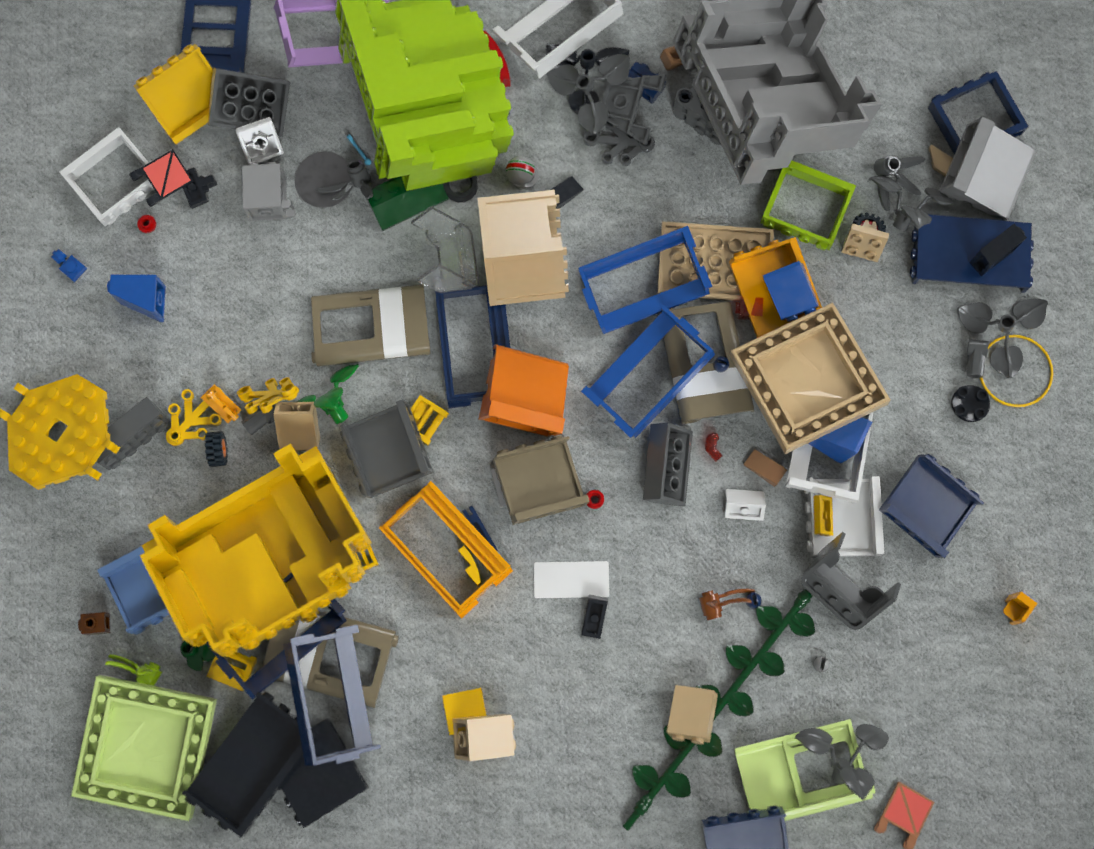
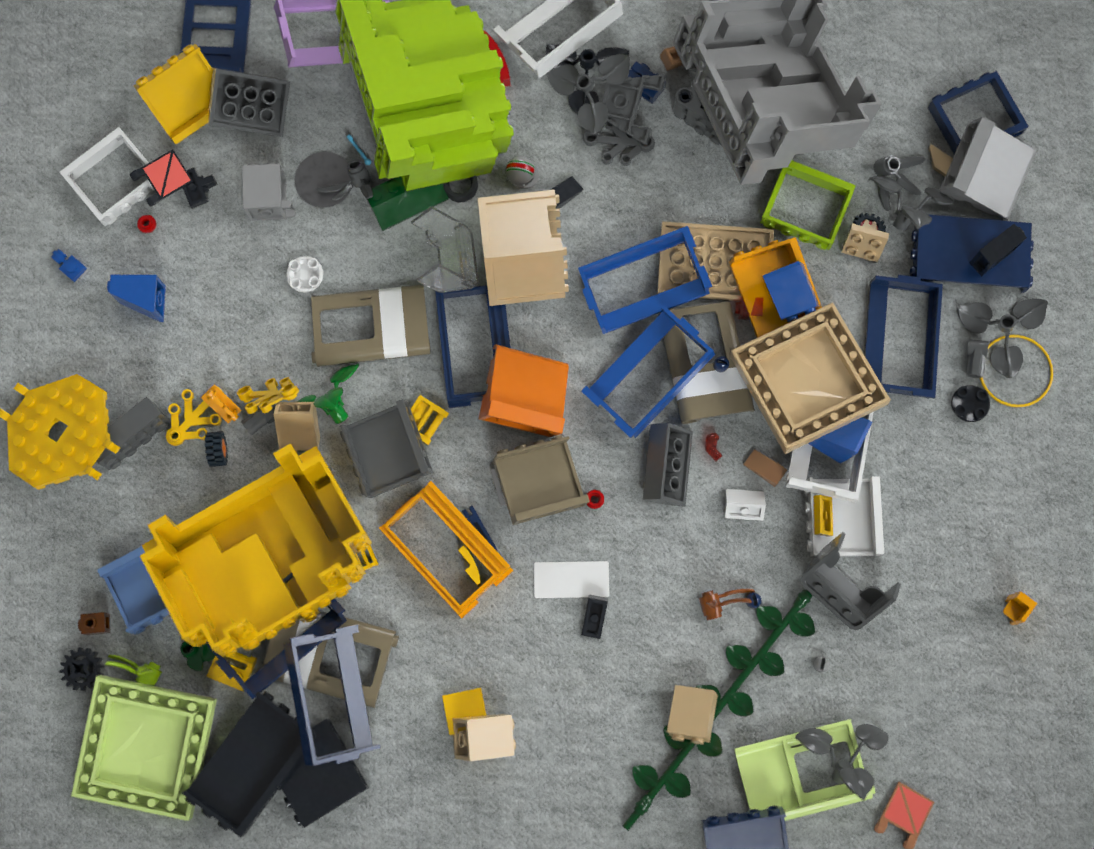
white brick [236,117,284,164] -> none
dark blue panel [879,454,984,558] -> none
none -> black gear [59,647,105,691]
none -> white dish [286,256,324,293]
none -> dark blue piece [865,275,943,399]

